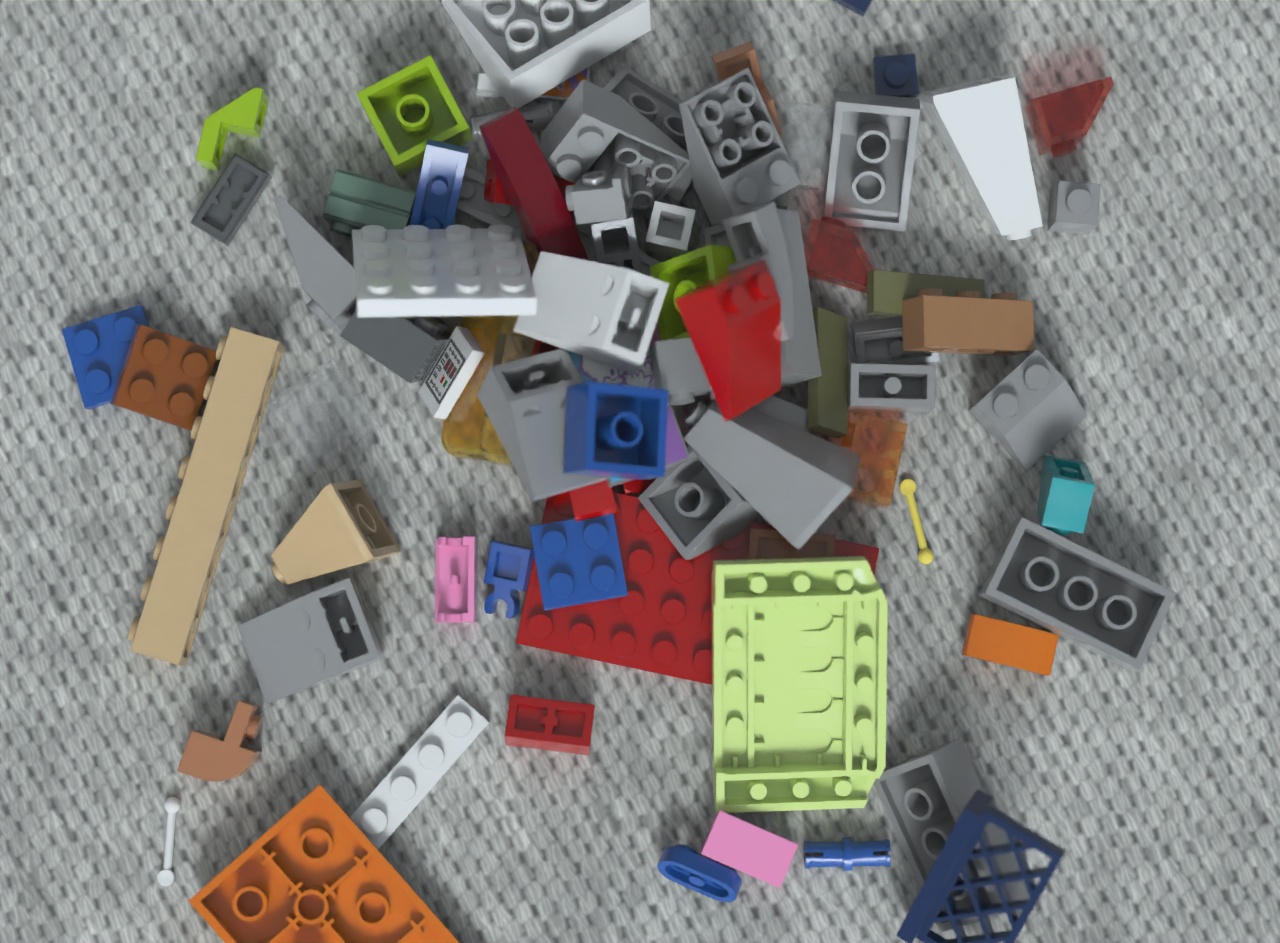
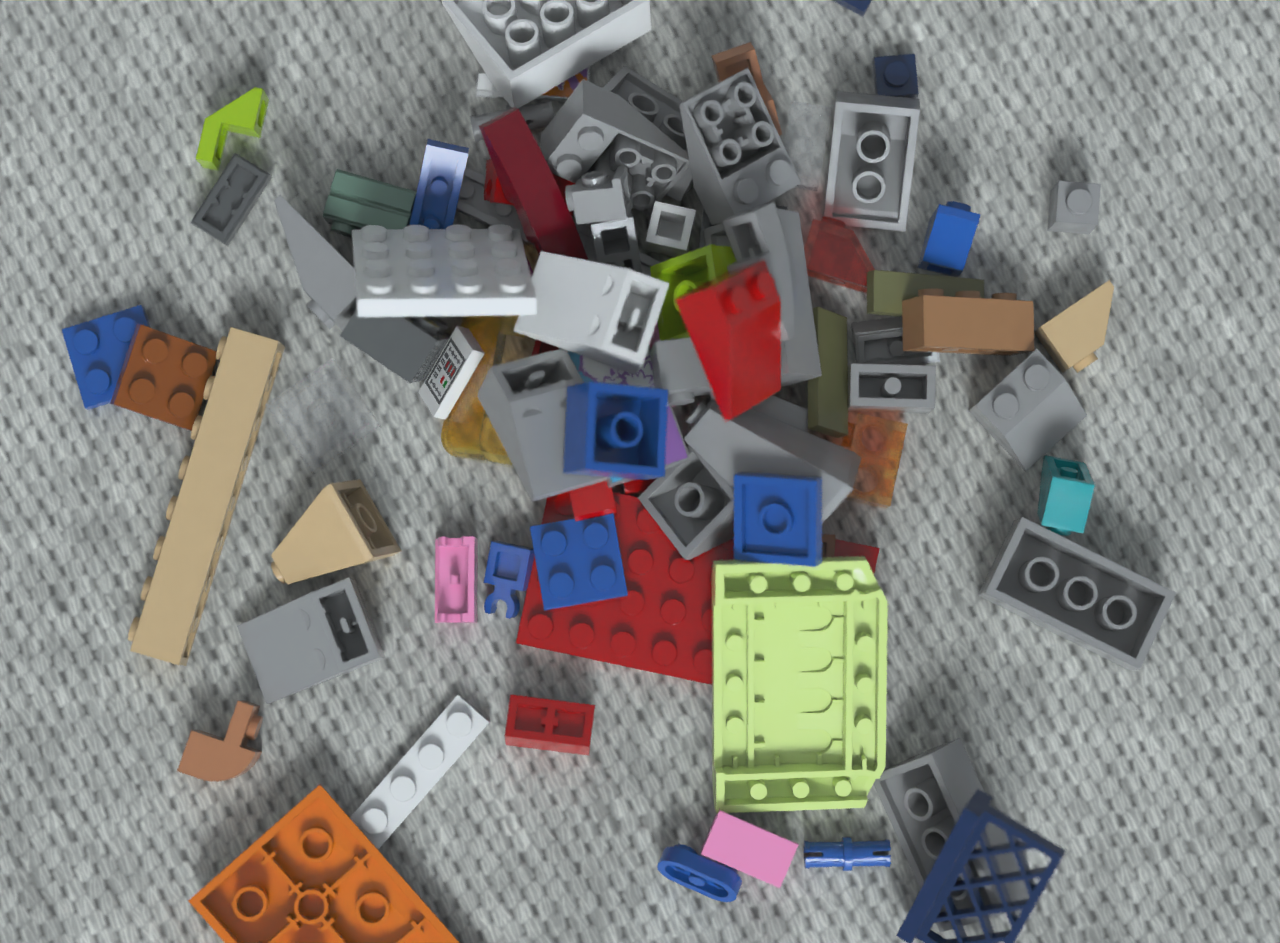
white hinge [157,797,181,886] -> none
lime brick [356,55,473,177] -> none
light yellow hinge [899,479,934,564] -> none
white slope [918,76,1043,240] -> none
orange slope [961,614,1059,676] -> none
clear red slope [1025,77,1114,158] -> none
none -> blue plate [734,472,822,567]
none -> blue slope [918,201,981,277]
none -> tan slope [1034,280,1114,373]

